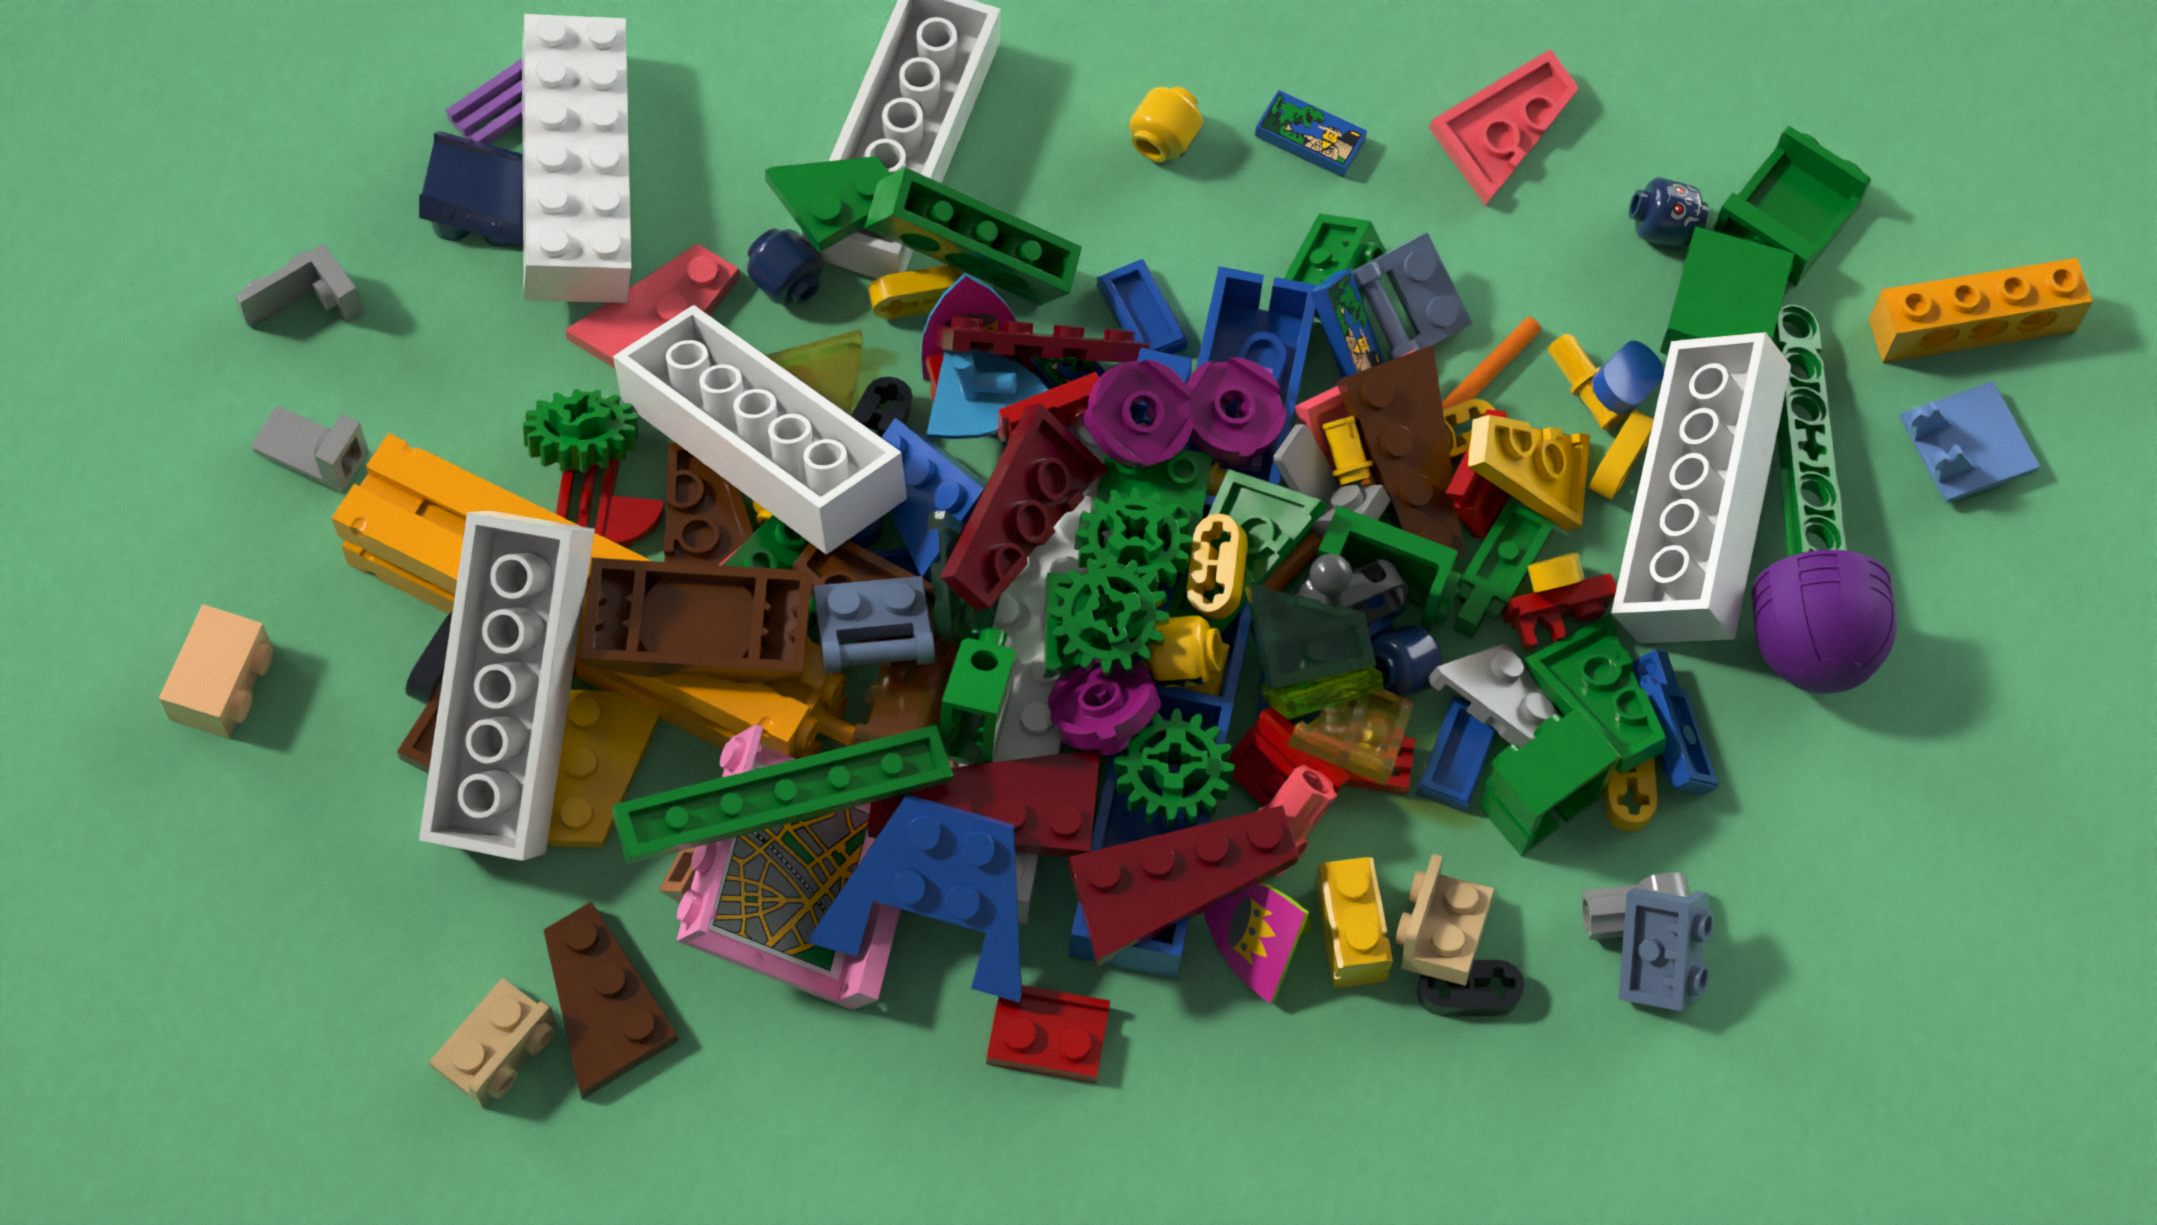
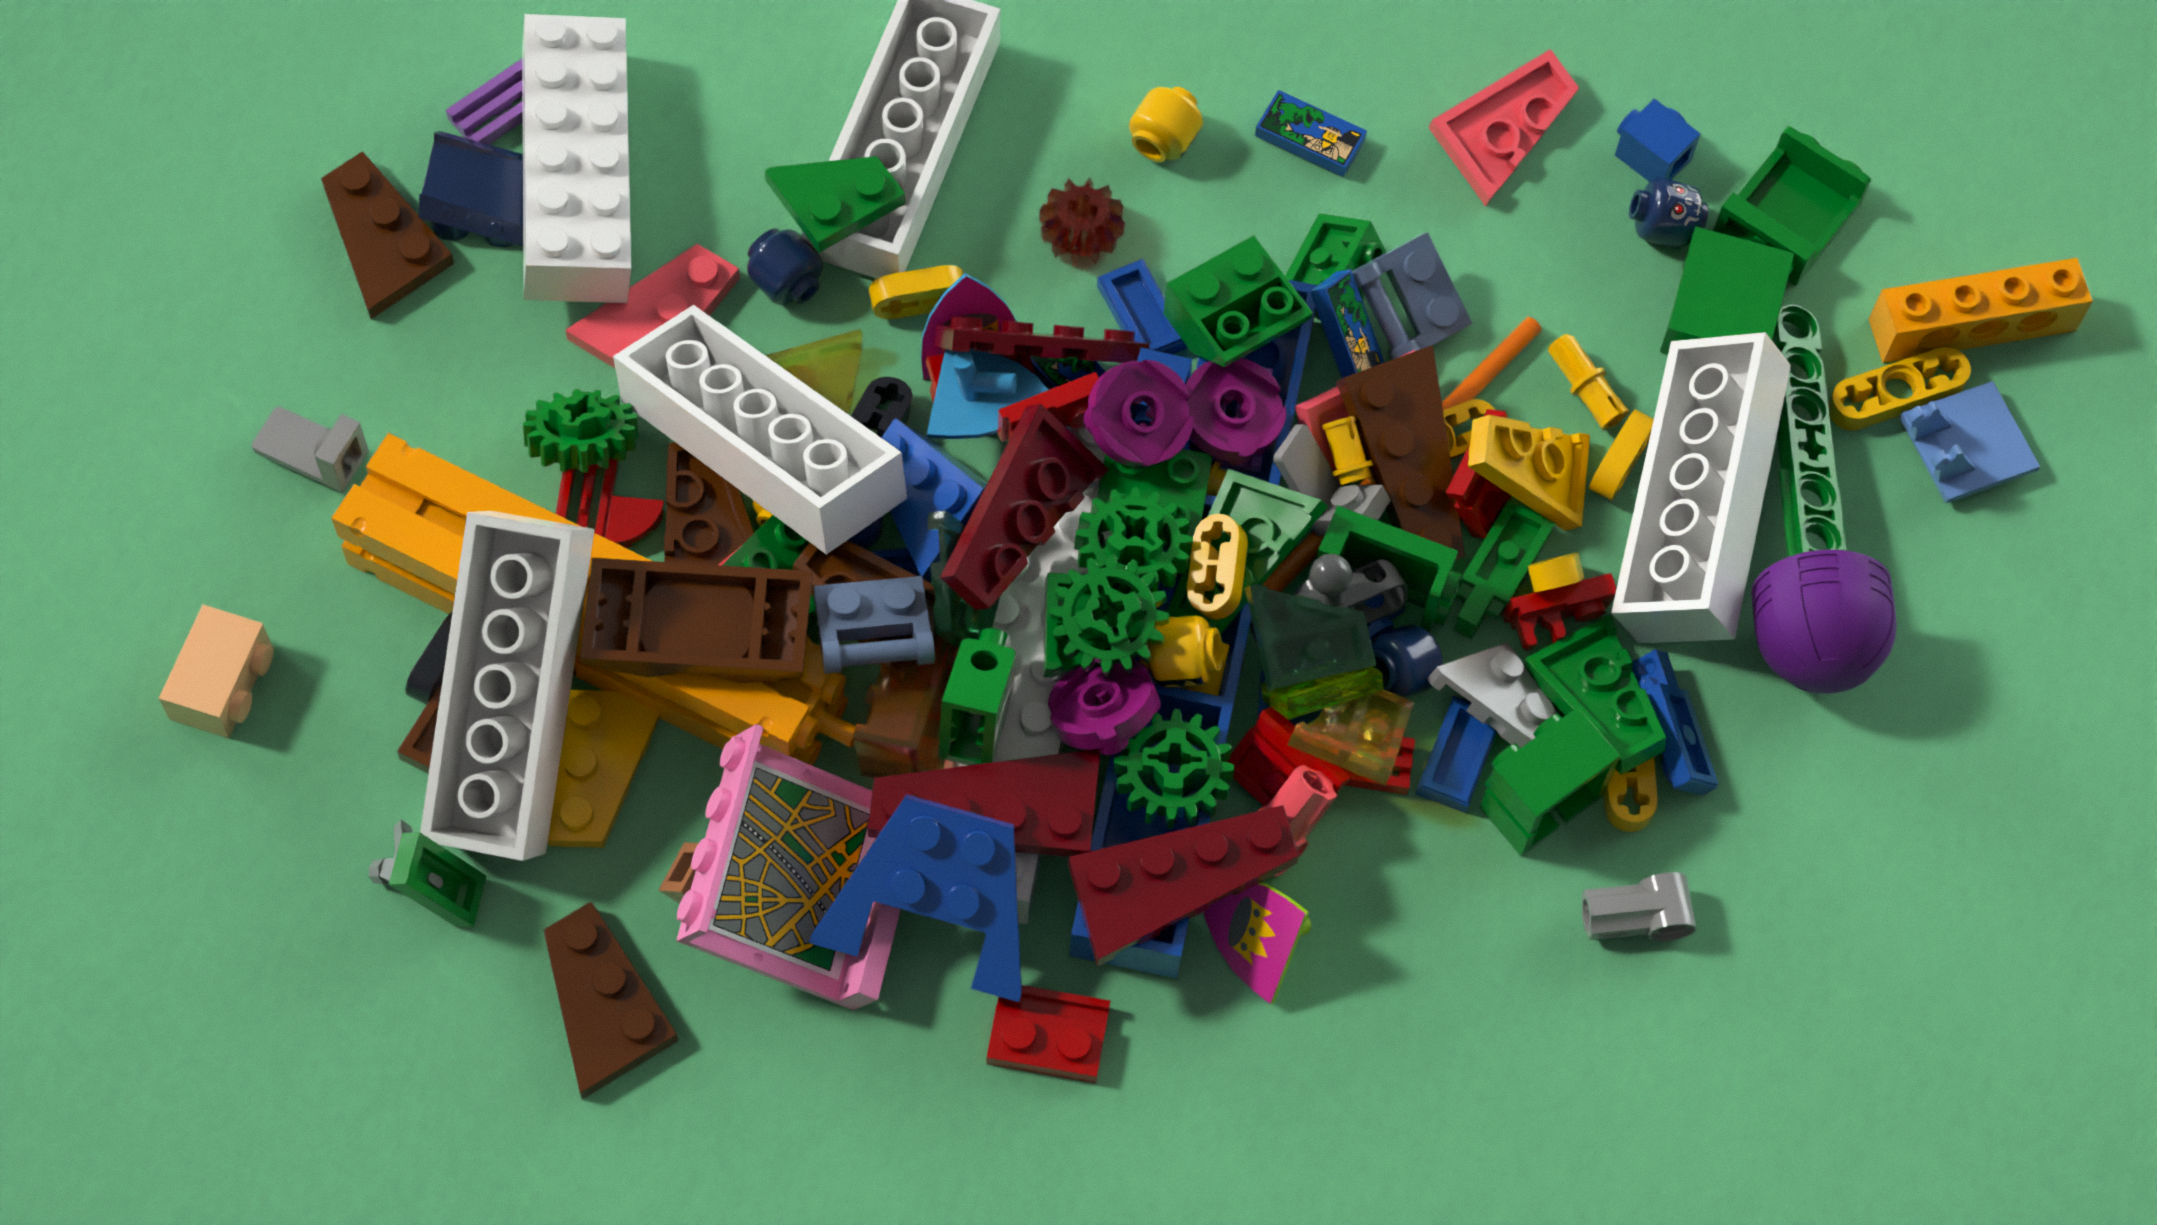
light grey bracket [235,243,364,327] -> none
tan bracket [429,978,556,1108] -> none
green plate [611,724,954,864] -> none
green brick [865,167,1082,306] -> none
yellow brick [1314,857,1393,988] -> none
tan bracket [1395,854,1494,986] -> none
black beam [1416,960,1524,1016] -> none
blue tile [1592,341,1664,415] -> none
sand blue bracket [1618,888,1714,1012] -> none
none -> reddish brown wing [321,151,454,319]
none -> green piece [368,820,487,927]
none -> clear red gear [1039,177,1125,266]
none -> green slope [1163,235,1313,367]
none -> blue brick [1615,98,1701,182]
none -> yellow beam [1828,347,1971,431]

